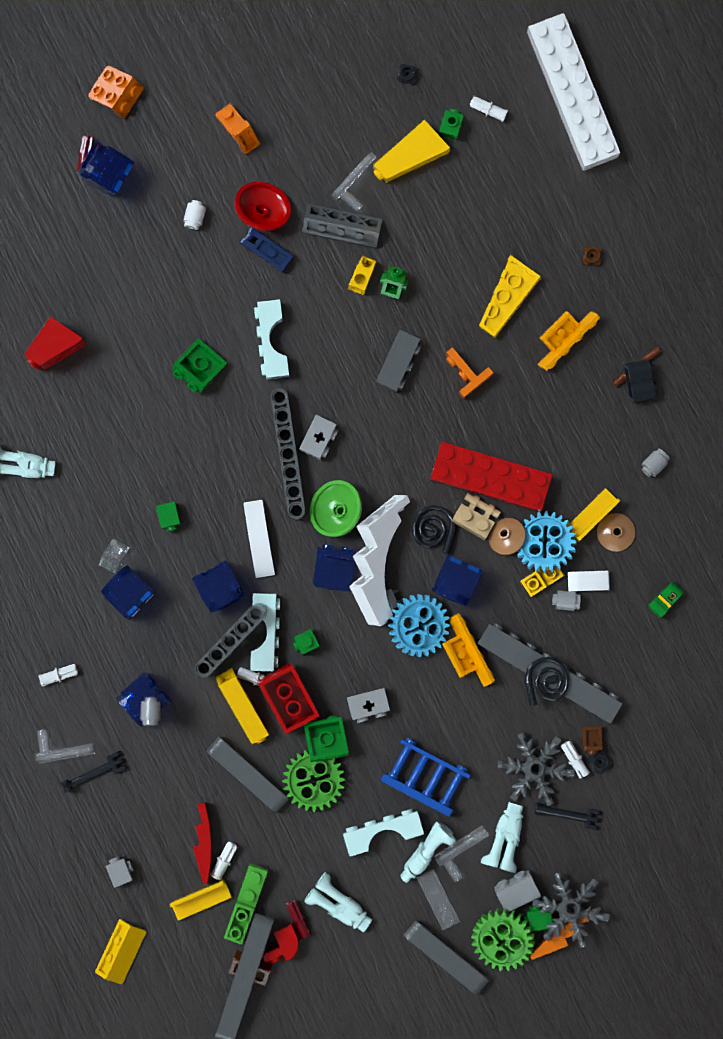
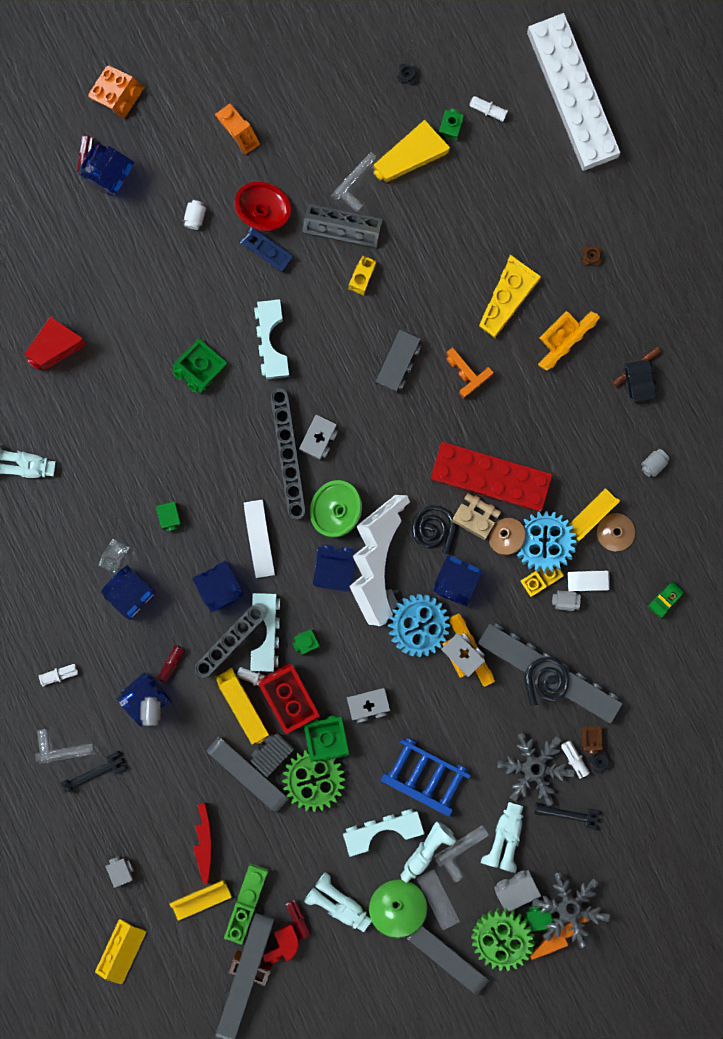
white axle [210,842,237,880] -> none
green brick [380,266,409,299] -> none
none -> dark red axle [157,645,185,683]
none -> dark grey brick [251,733,294,777]
none -> bright green dish [369,880,427,938]
none -> light grey brick [441,633,485,677]

